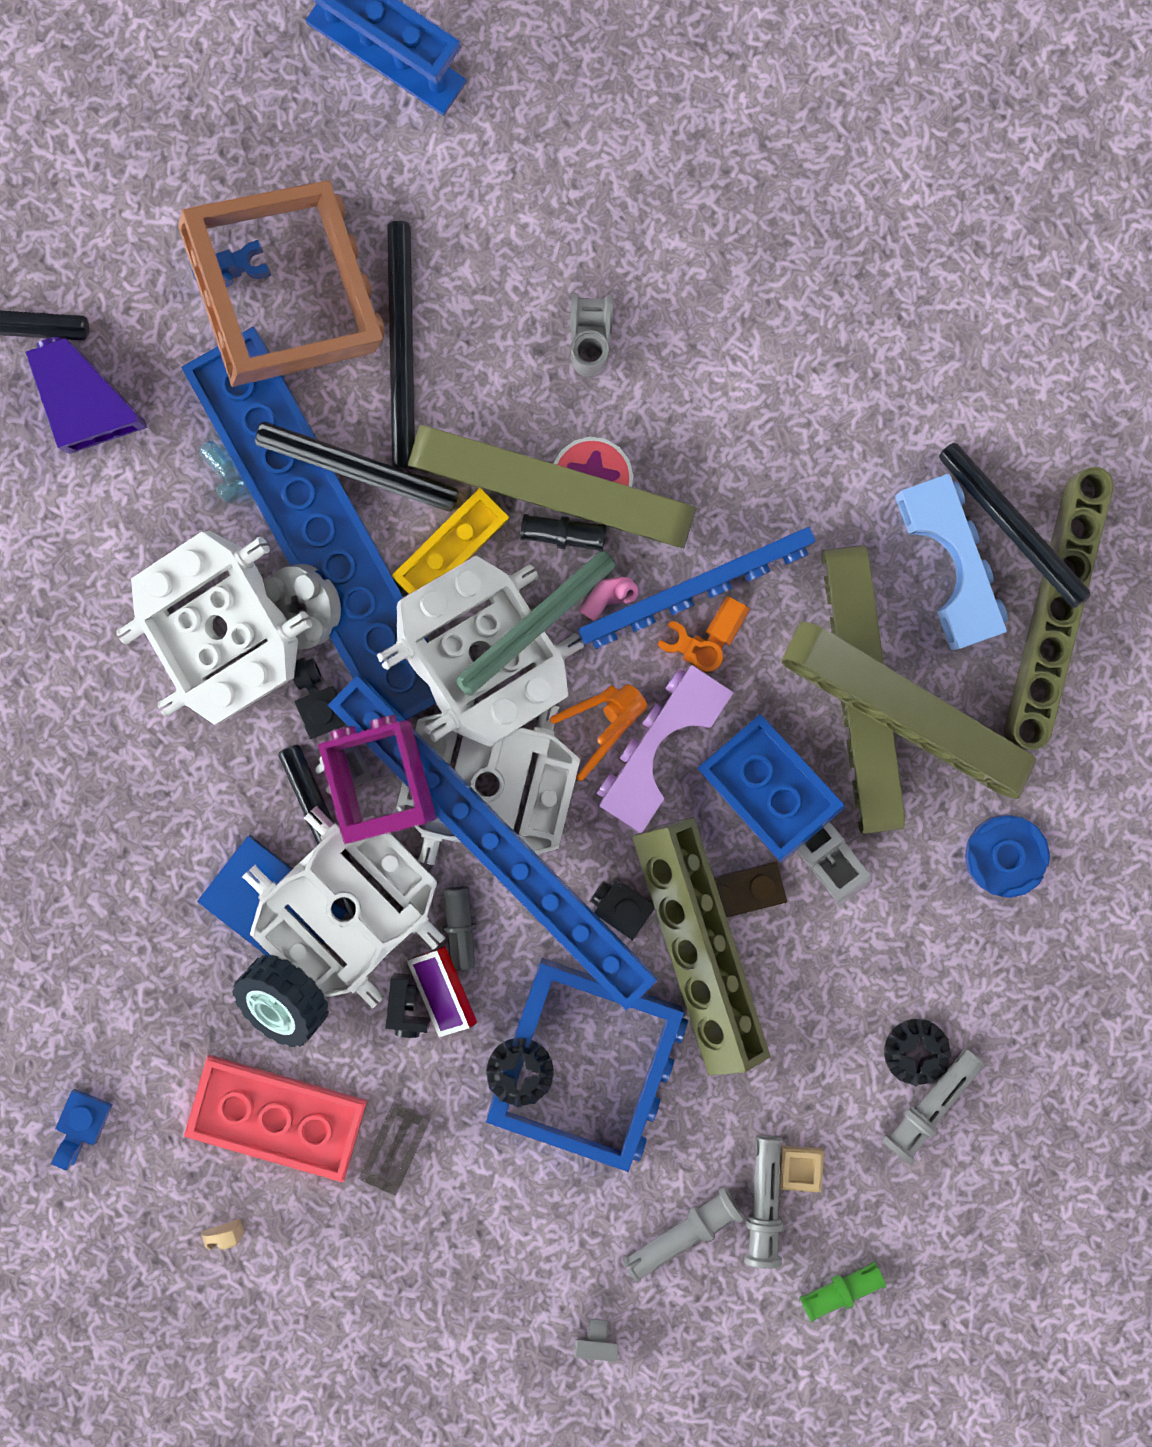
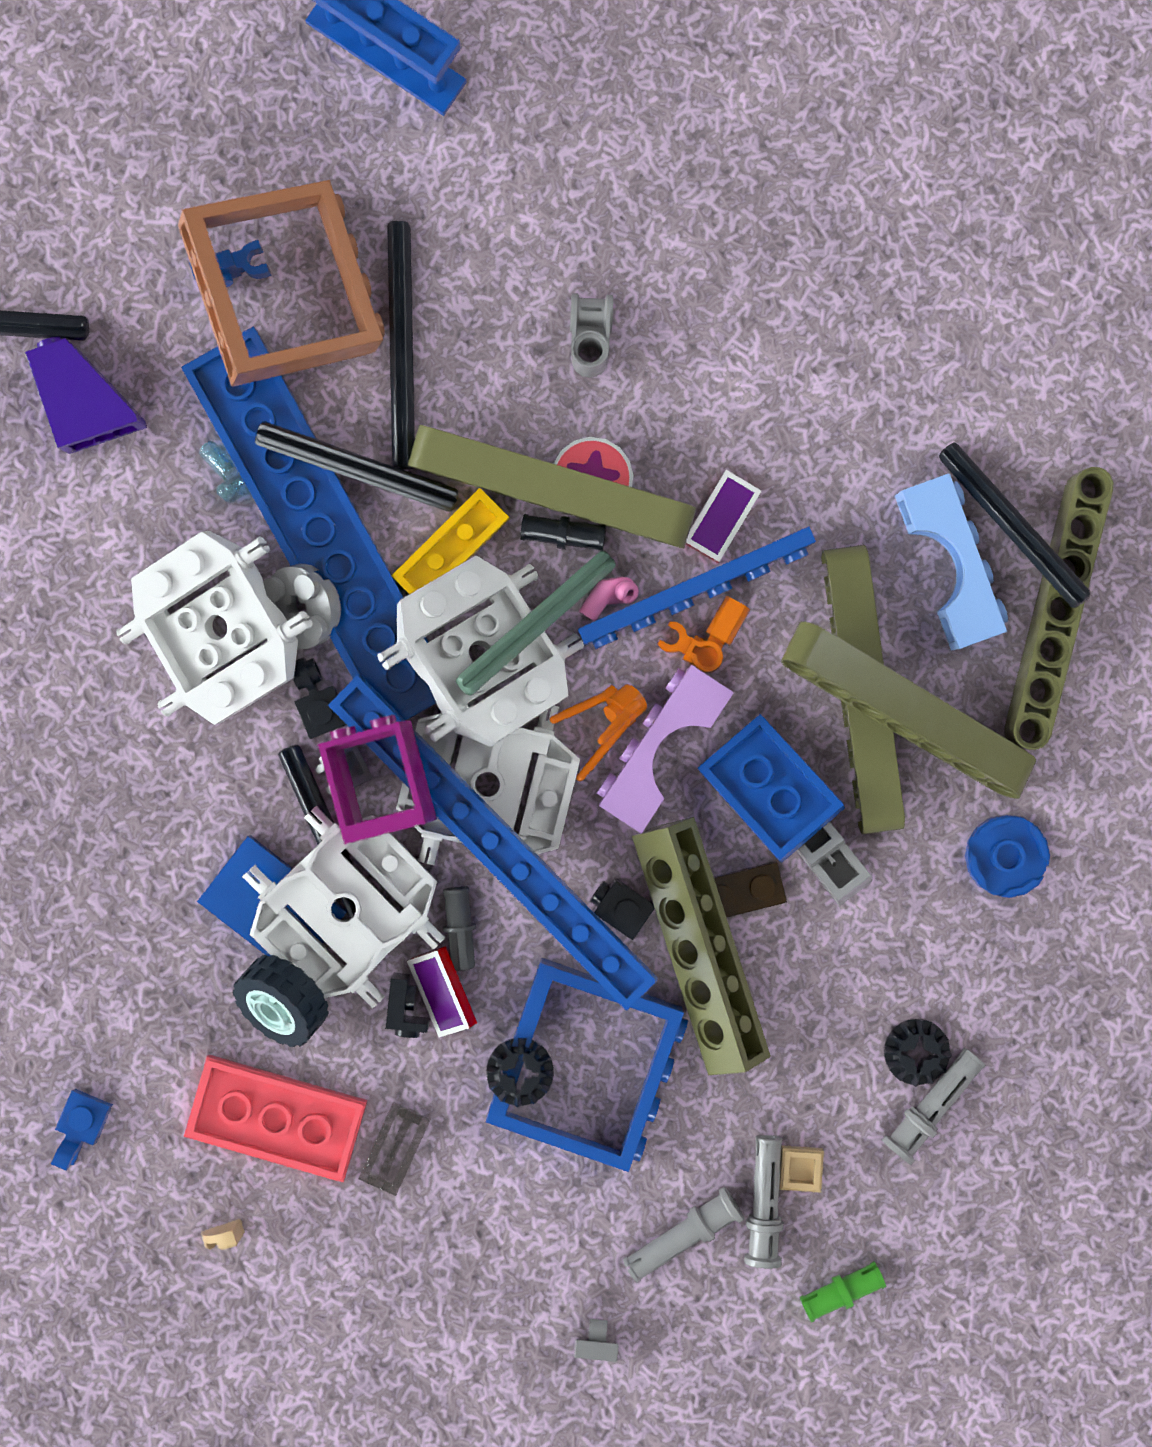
none -> dark purple tile [686,470,761,563]

